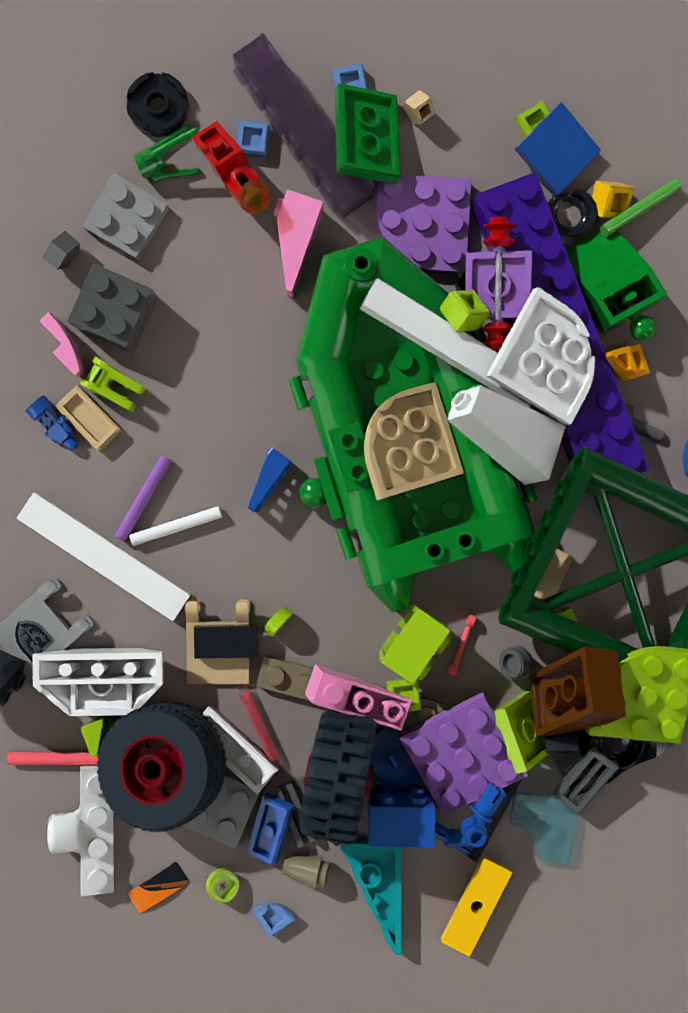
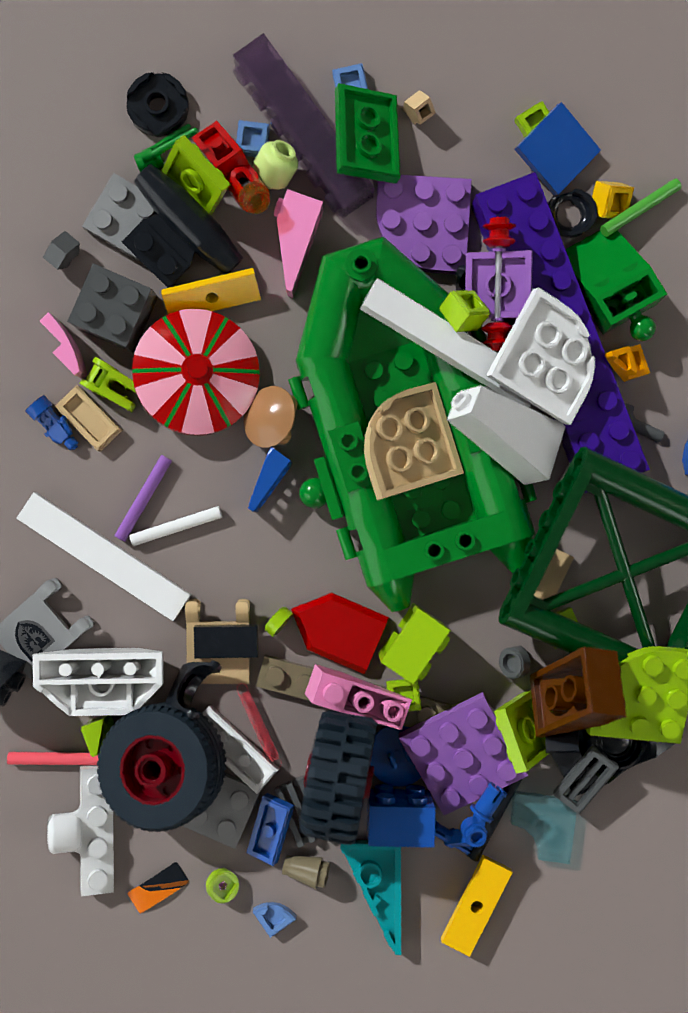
coral hinge [447,614,476,677] -> none
none -> black plate [122,164,243,288]
none -> dish [132,309,260,436]
none -> yellow tile [161,268,261,314]
none -> lime plate [162,135,230,215]
none -> black helmet [165,660,222,721]
none -> medium nougat dish [244,386,298,448]
none -> yellowish green head [252,140,298,190]
none -> red tile [291,592,389,674]

